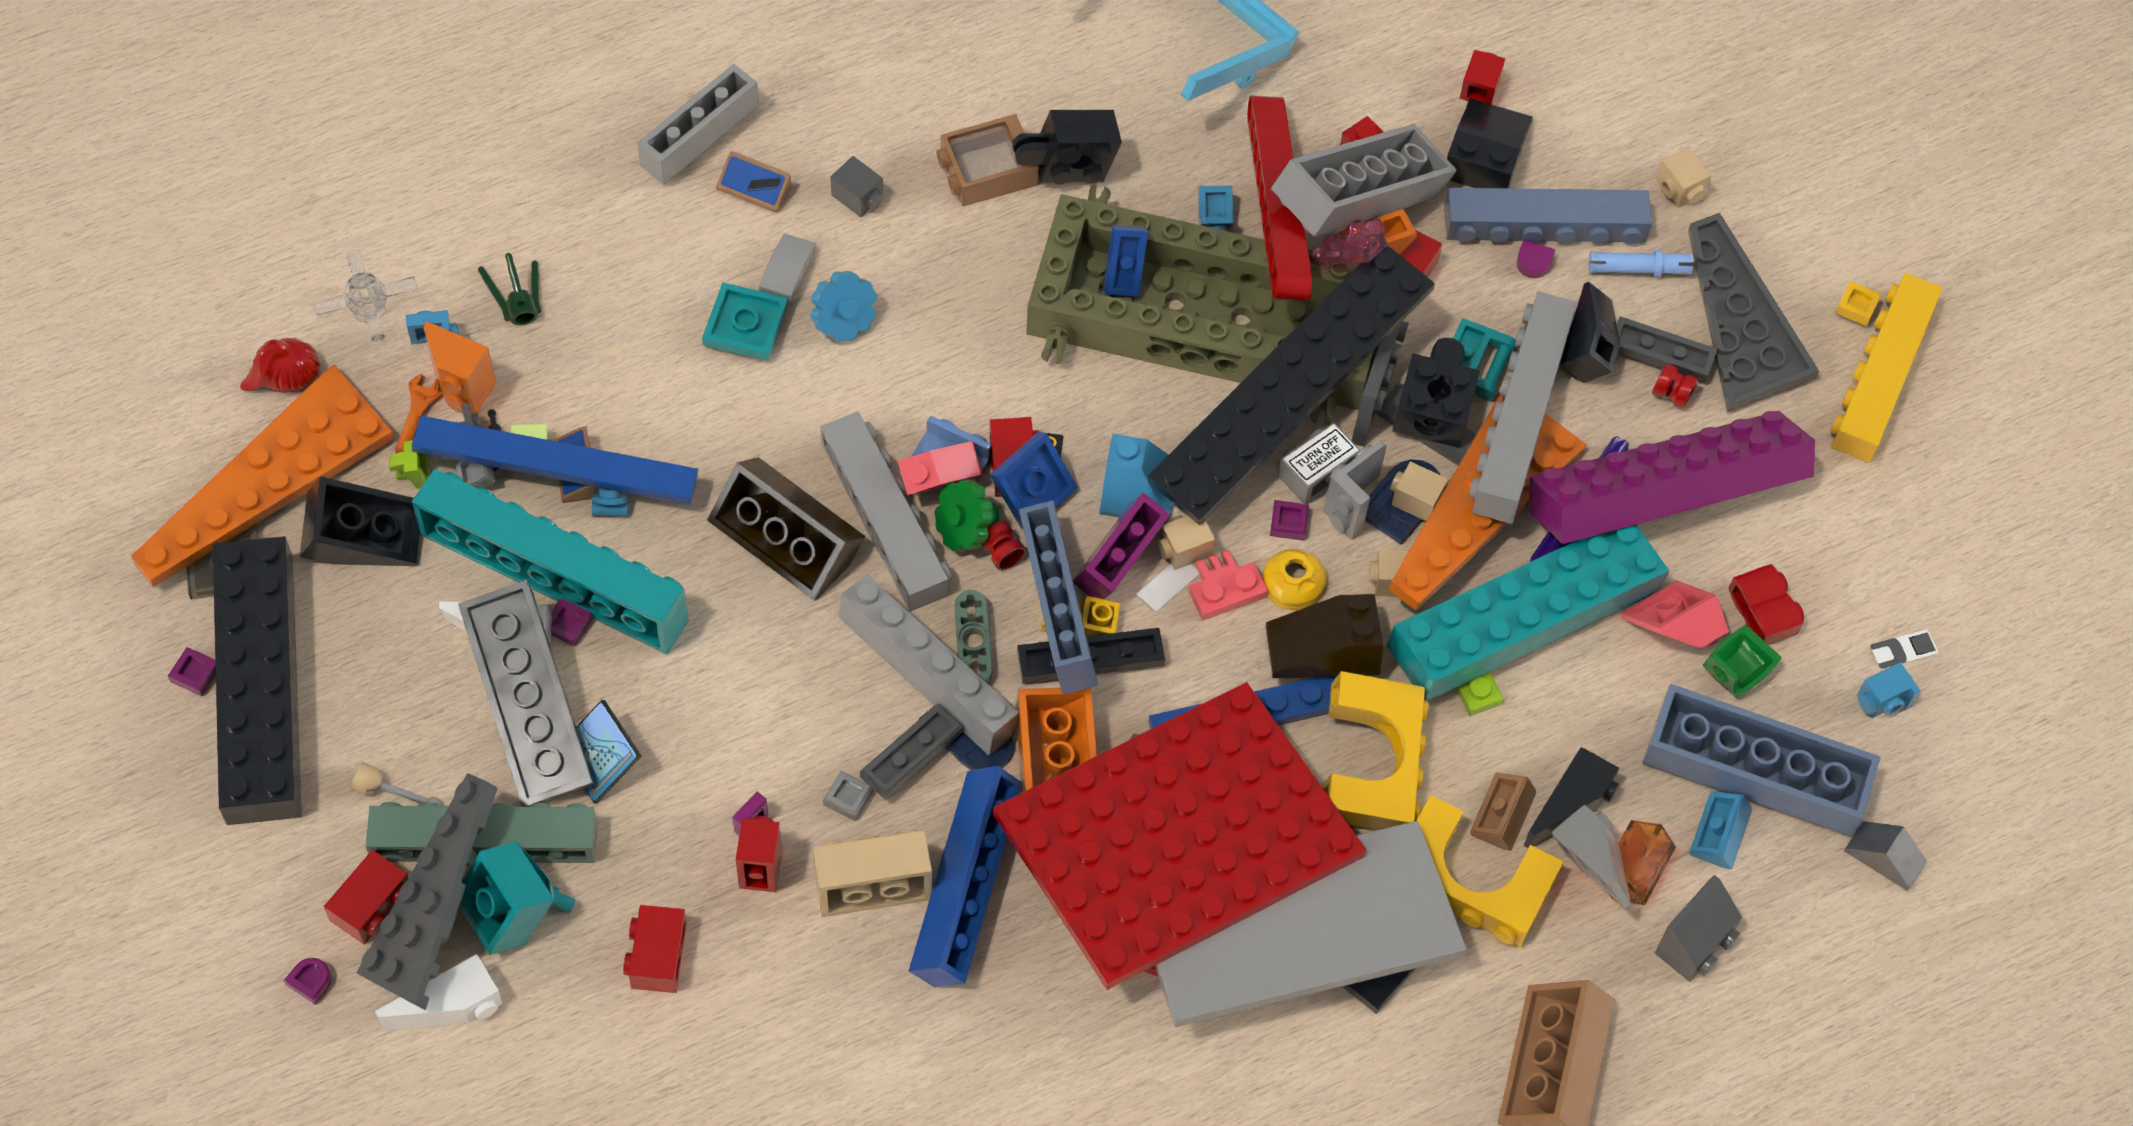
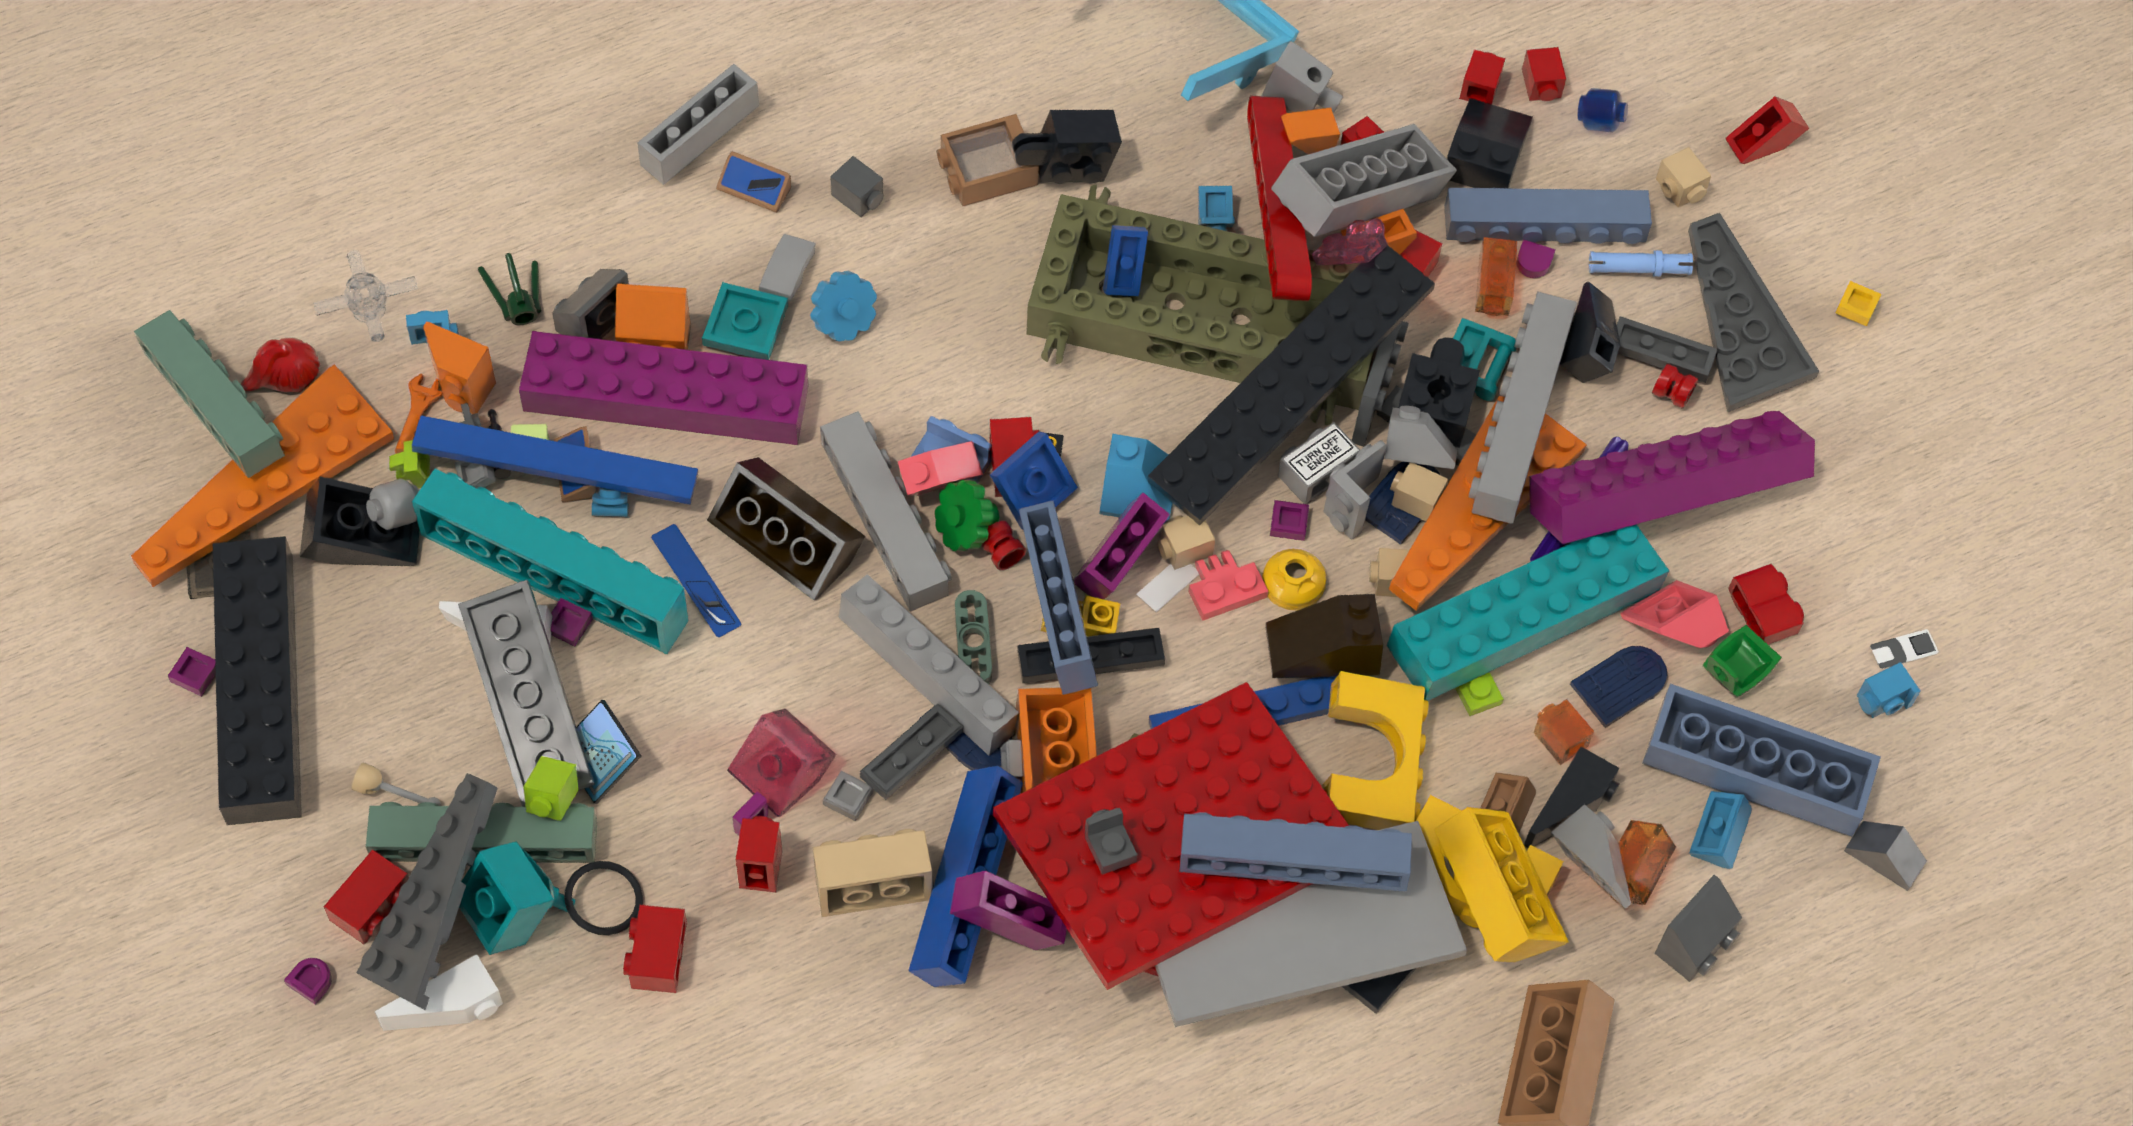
yellow brick [1830,272,1943,463] -> none
none -> sand green brick [134,310,285,478]
none -> light grey head [366,479,419,530]
none -> magenta brick [519,331,809,445]
none -> lime brick [523,756,578,821]
none -> dark grey slope [552,269,629,339]
none -> black tyre [564,861,643,935]
none -> orange slope [615,284,691,350]
none -> blue sticker [651,524,741,638]
none -> clear pink slope [727,708,837,817]
none -> magenta brick [950,871,1067,951]
none -> light grey tile [1000,740,1023,780]
none -> dark grey bracket [1085,808,1138,874]
none -> sand blue brick [1179,812,1412,891]
none -> light grey torso [1261,41,1343,113]
none -> orange slope [1281,107,1340,154]
none -> light grey slope [1384,406,1457,469]
none -> yellow slope [1434,807,1569,962]
none -> clear orange brick [1475,237,1517,316]
none -> red brick [1522,47,1566,101]
none -> clear orange brick [1533,699,1594,765]
none -> dark blue window [1570,646,1667,728]
none -> clear blue head [1577,88,1628,132]
none -> red slope [1725,96,1809,164]

